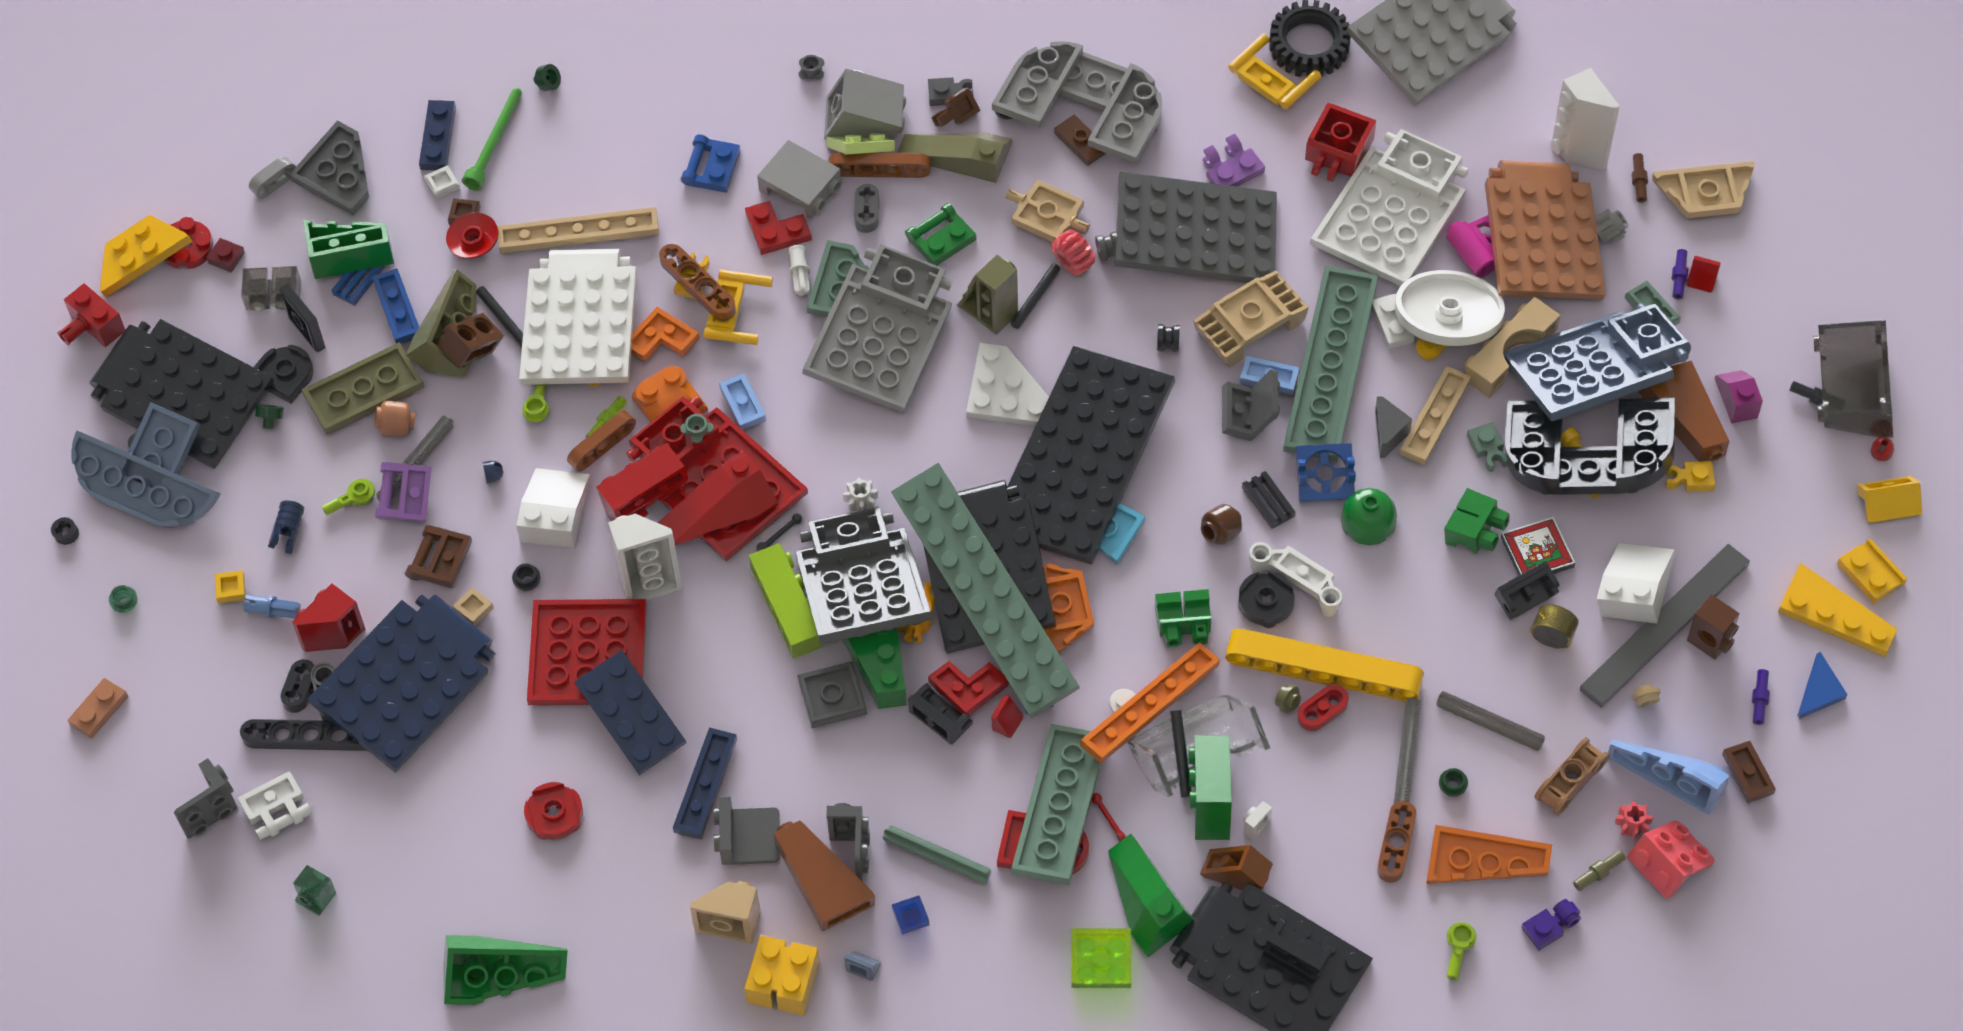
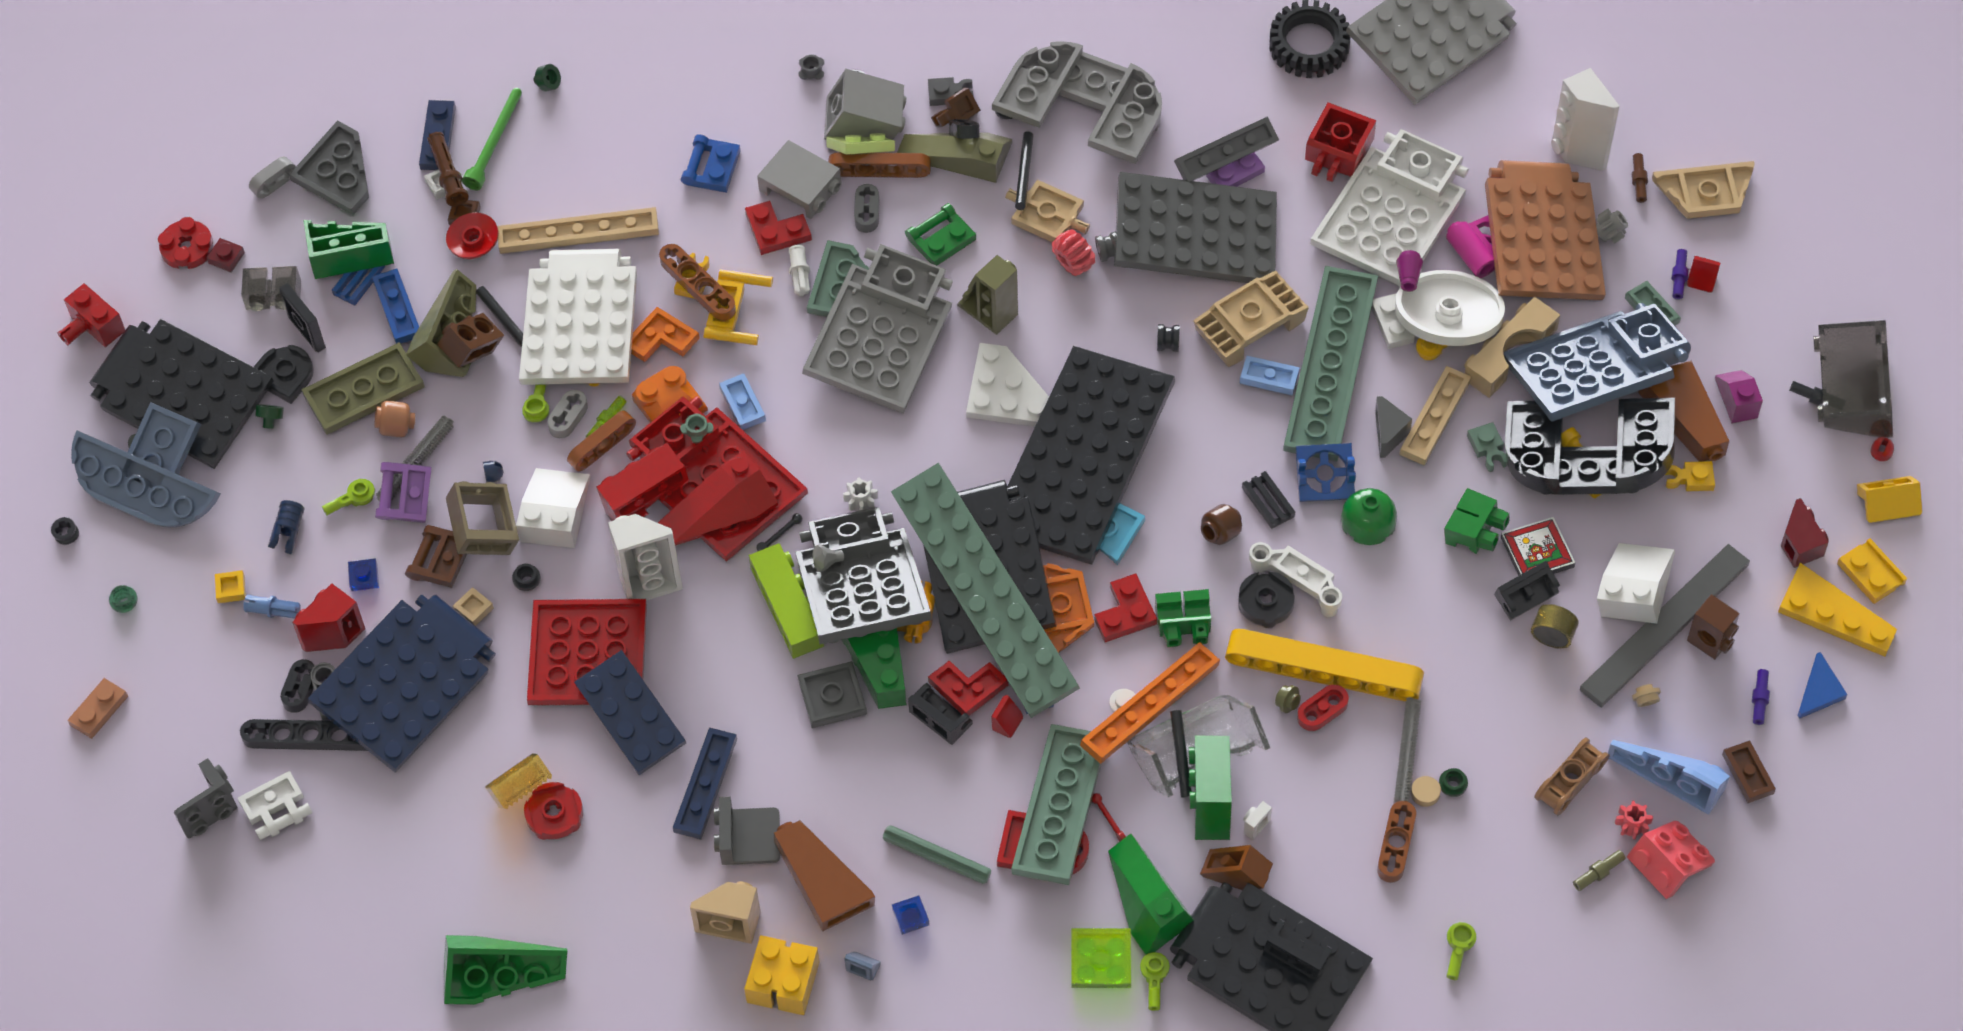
yellow wing [100,215,192,297] -> none
clear green brick [293,865,336,916] -> none
dark grey bracket [826,803,870,882] -> none
black bar [1010,263,1061,329] -> none
reddish brown plate [1054,114,1106,166] -> none
dark grey bracket [1222,369,1280,441] -> none
yellow plate [1228,34,1322,110] -> none
orange wing [1426,825,1553,884] -> none
clear smoke axle [1436,691,1545,751] -> none
dark purple plate [1521,899,1581,951] -> none
none -> clear blue plate [348,558,379,591]
none -> reddish brown pin [427,132,469,206]
none -> dark tan window [446,481,519,555]
none -> clear yellow brick [485,753,552,809]
none -> light grey beam [548,390,588,438]
none -> light grey rock [812,544,844,572]
none -> black beam [949,119,980,139]
none -> black bar [1015,131,1034,210]
none -> red plate [1094,573,1157,642]
none -> lime plate [1140,952,1170,1011]
none -> dark grey plate [1174,116,1279,182]
none -> magenta cone [1396,250,1423,292]
none -> tan tile [1411,776,1441,807]
none -> dark red slope [1781,498,1829,568]

